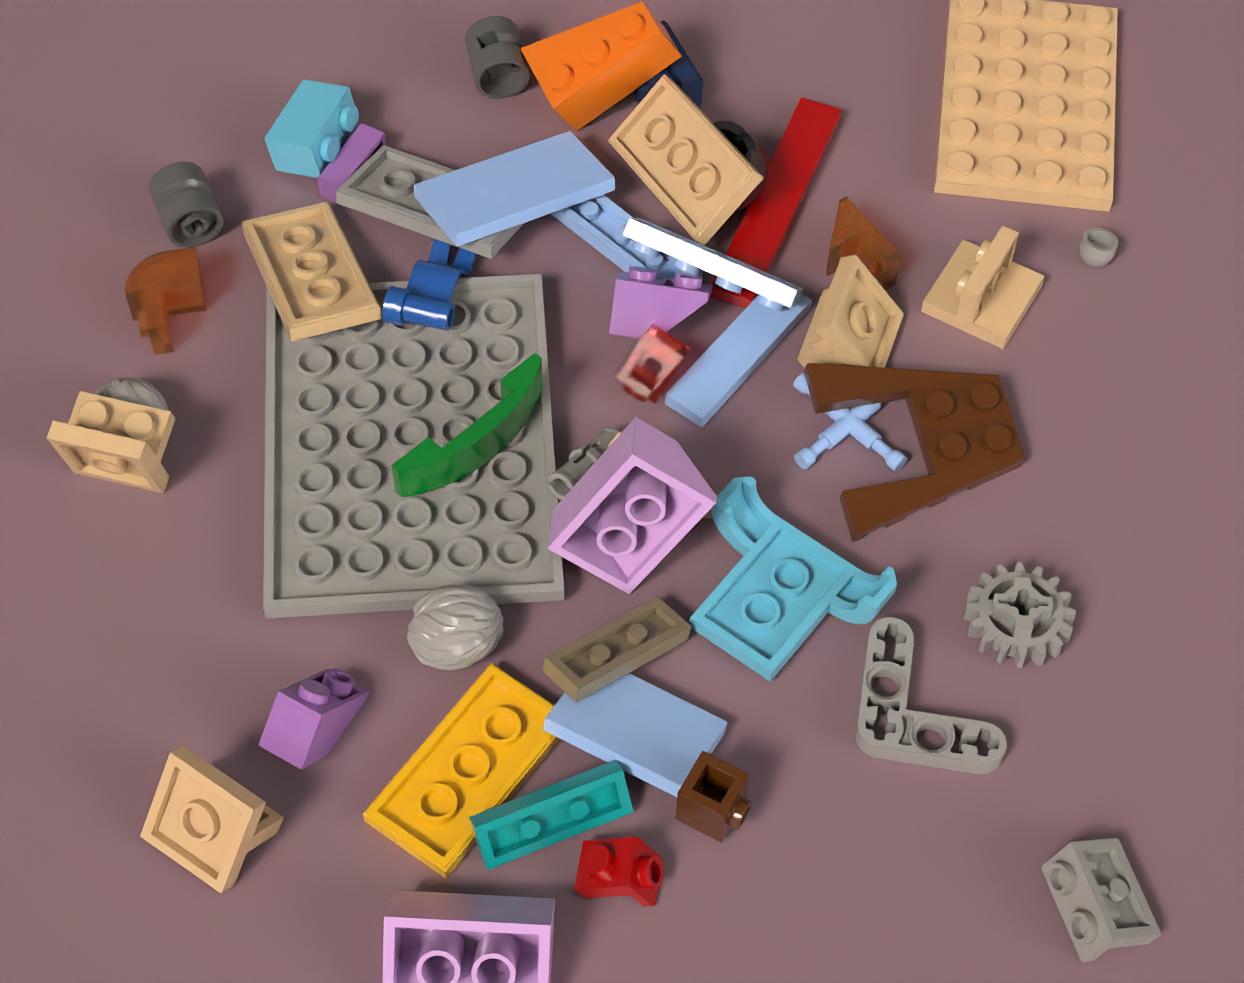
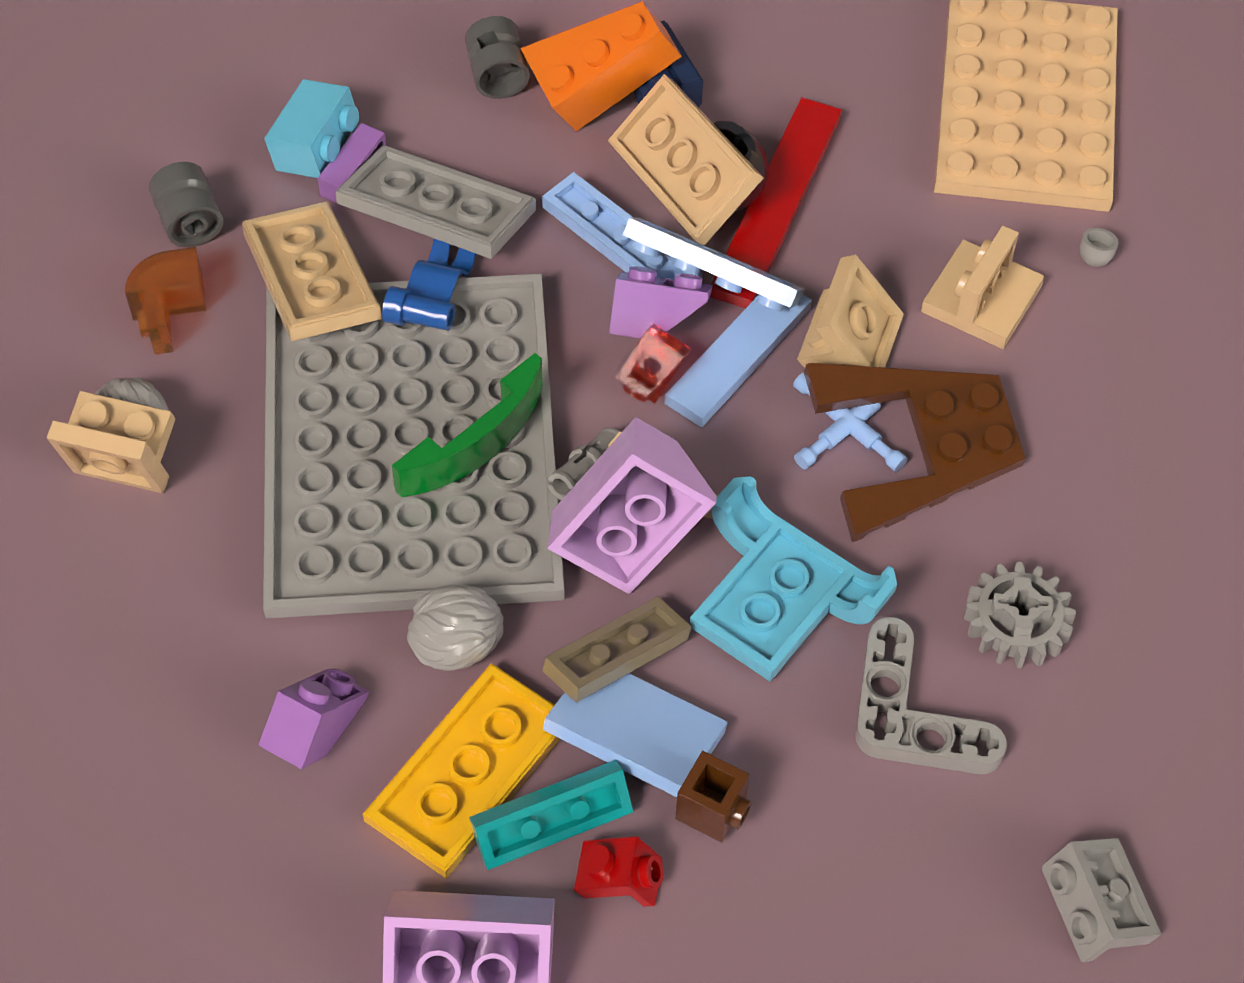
tan bracket [140,746,284,894] -> none
light blue tile [414,131,615,247] -> none
clear orange slope [826,196,901,290] -> none

